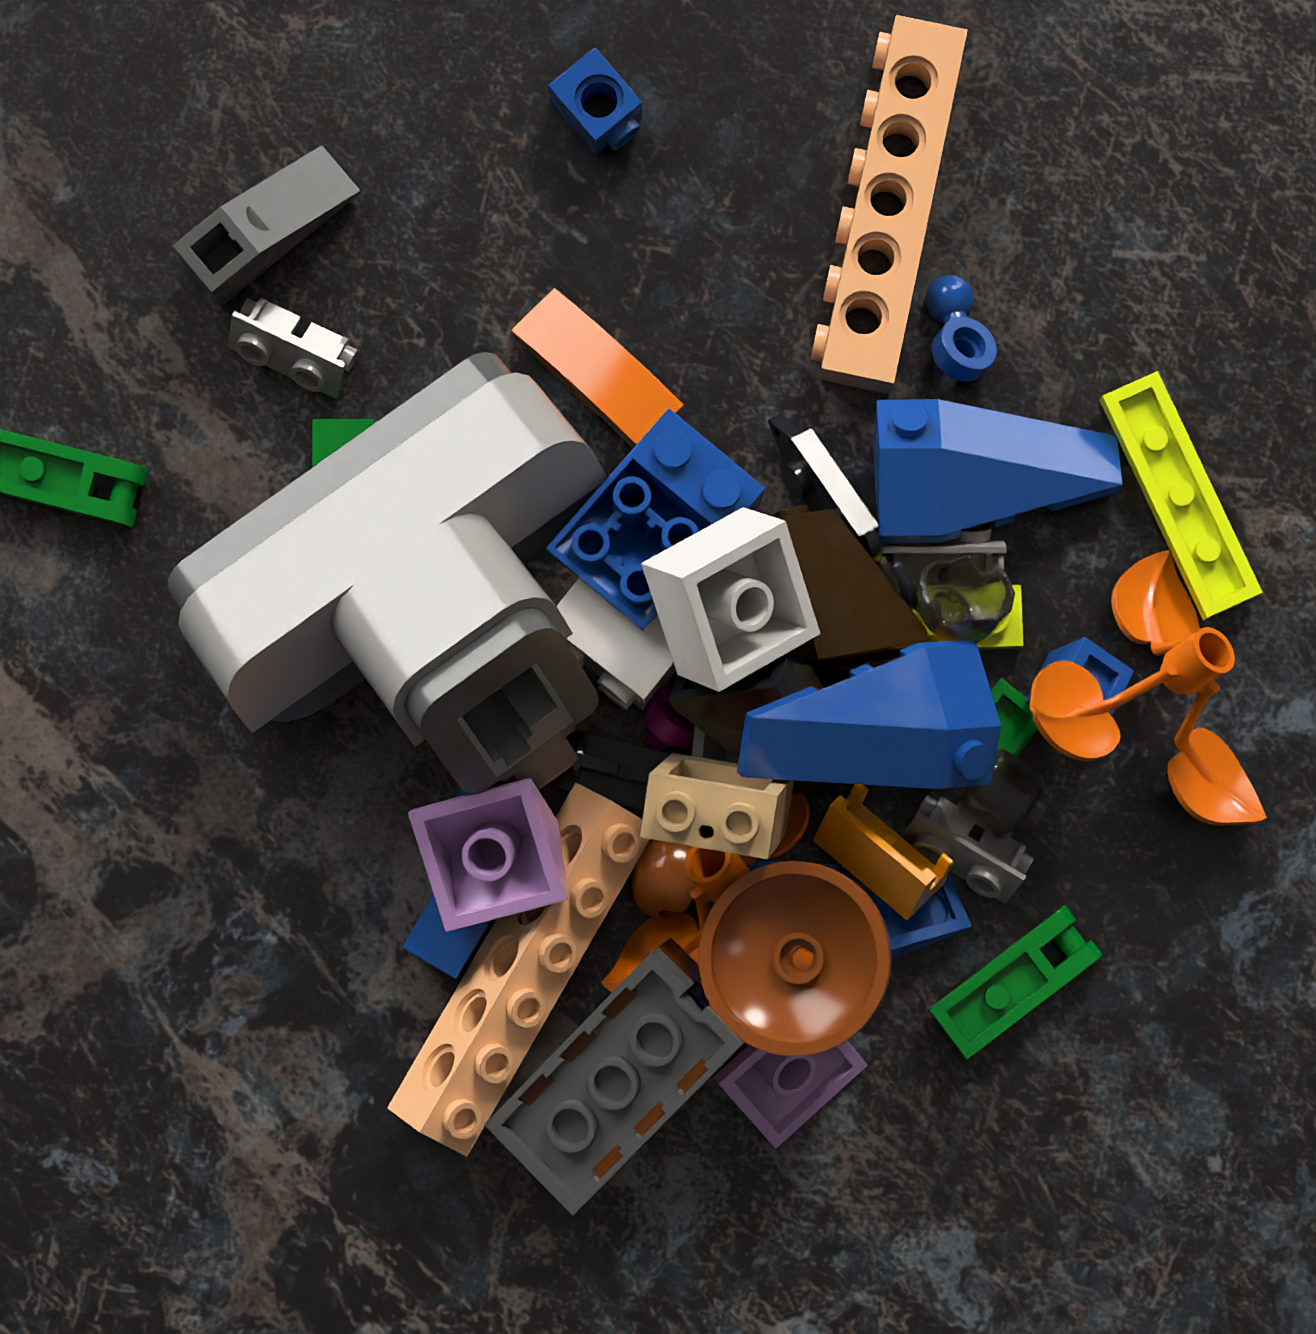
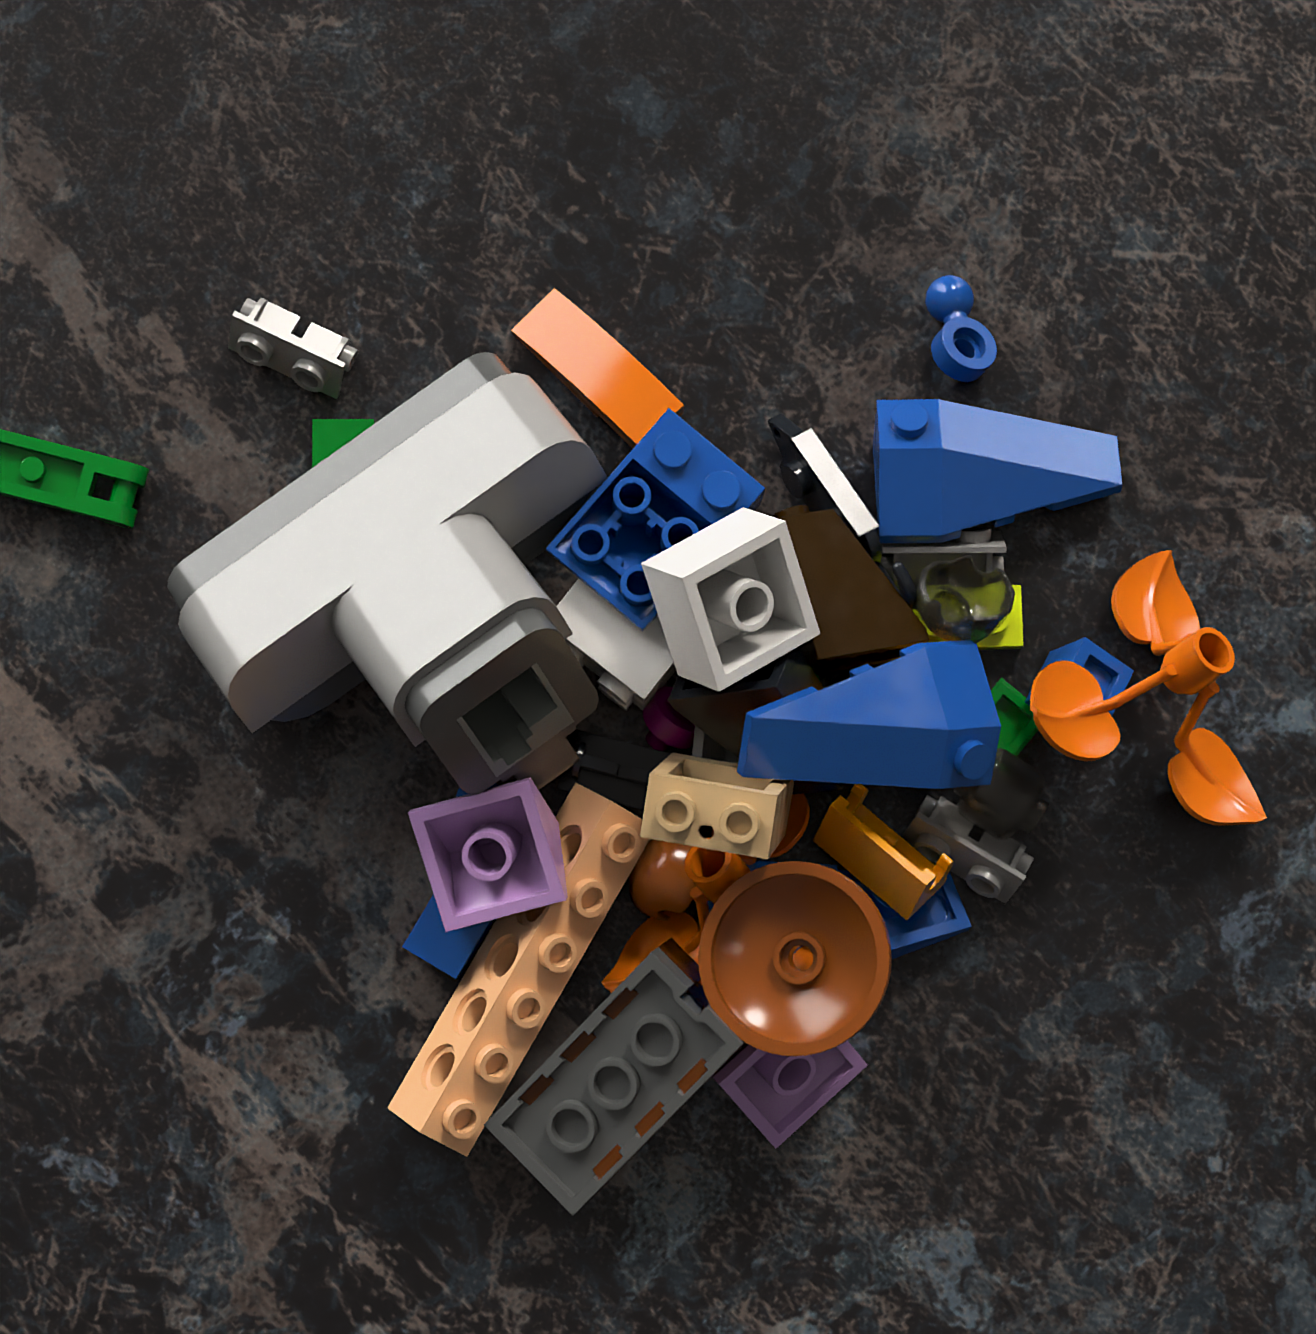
slope [172,145,361,308] -> none
blue brick [548,47,642,155] -> none
light nougat brick [810,15,968,395] -> none
green plate [927,905,1103,1060] -> none
neon yellow plate [1099,371,1263,620] -> none

